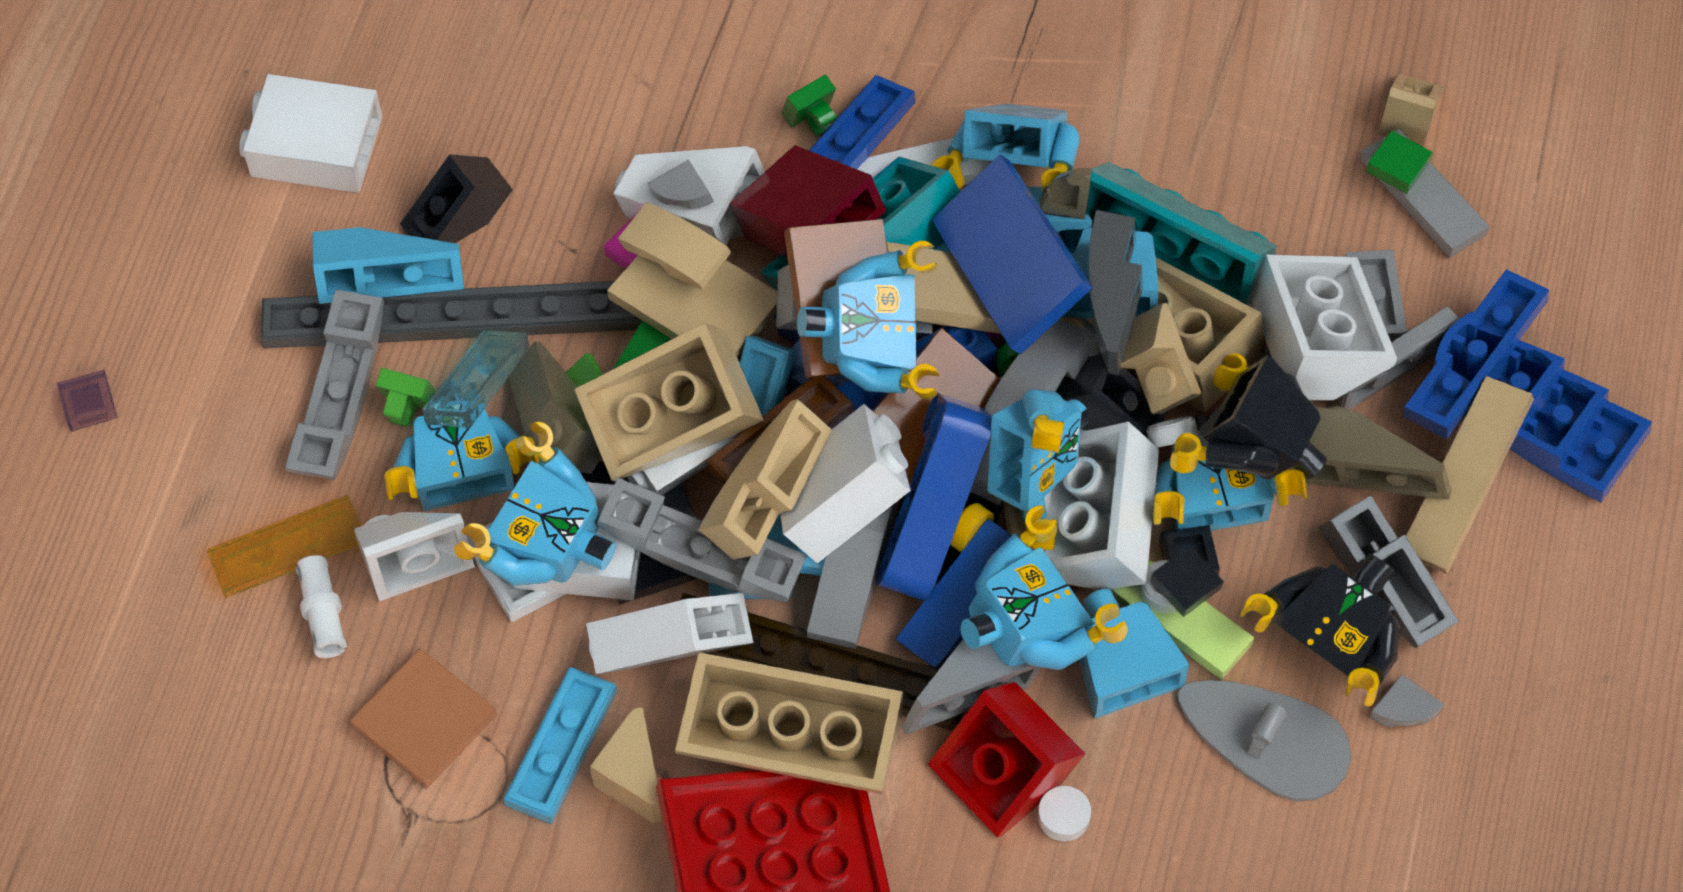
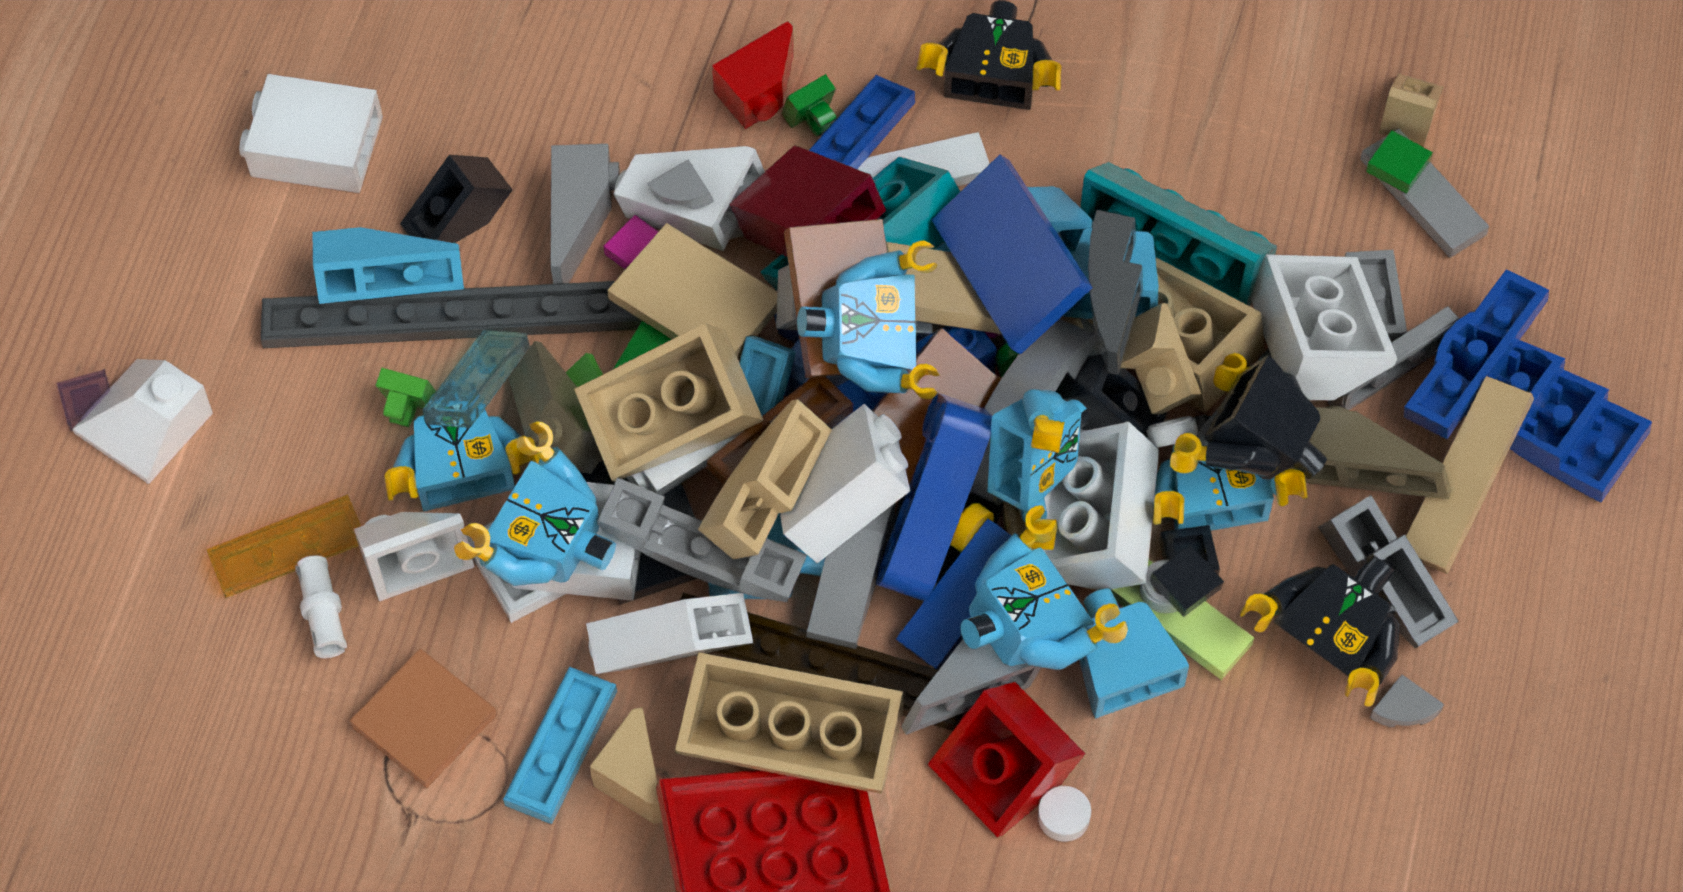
light grey slope [285,290,384,480] -> none
tan slope [618,202,731,289] -> none
medium azure torso [932,104,1080,192] -> none
dark tan tile [1038,168,1092,219] -> none
light grey shield [1177,680,1351,802] -> none
none -> white slope [72,359,213,484]
none -> light grey slope [550,144,620,284]
none -> red slope [712,21,794,129]
none -> black torso [916,0,1062,110]

